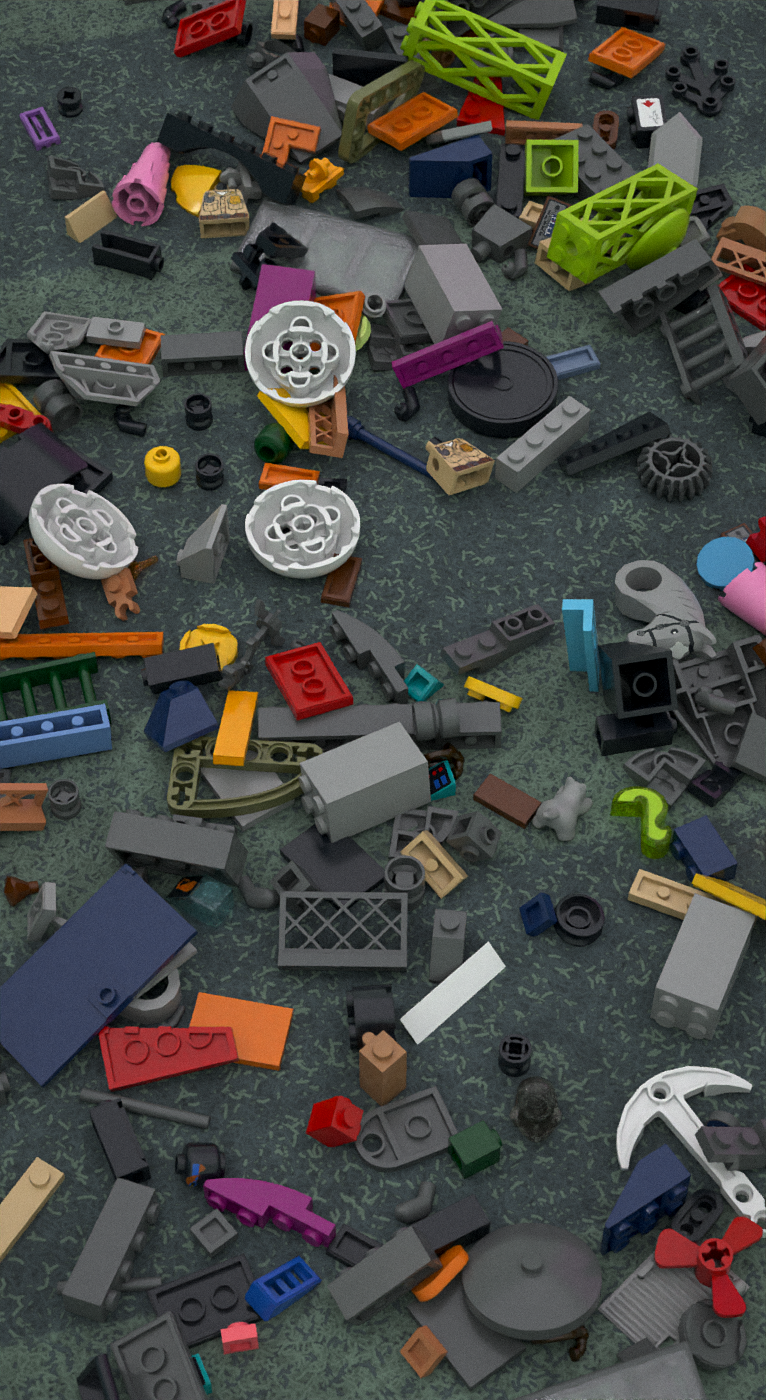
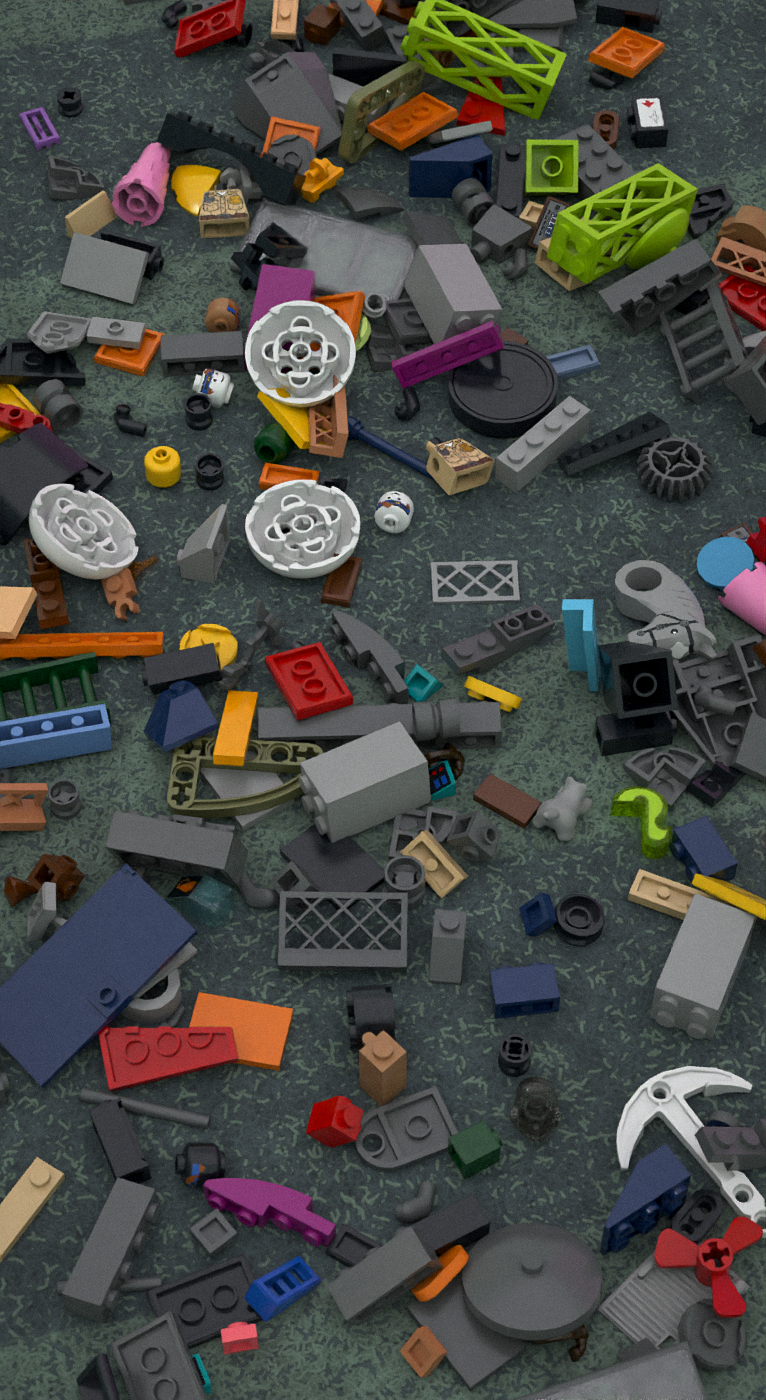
light grey wedge [49,351,160,406] -> none
white sticker [400,941,506,1045] -> none
nougat tile [505,120,582,145] -> none
light grey tile [648,112,703,188] -> none
black plant [665,46,735,117] -> none
light grey tile [680,216,711,247] -> none
none -> reddish brown brick [27,854,85,901]
none -> light grey tile [60,232,149,305]
none -> white head [192,368,234,408]
none -> medium nougat head [205,297,241,333]
none -> dark grey tile [268,134,317,174]
none -> white head [374,491,414,533]
none -> light grey window [430,560,520,604]
none -> dark blue brick [489,962,560,1019]

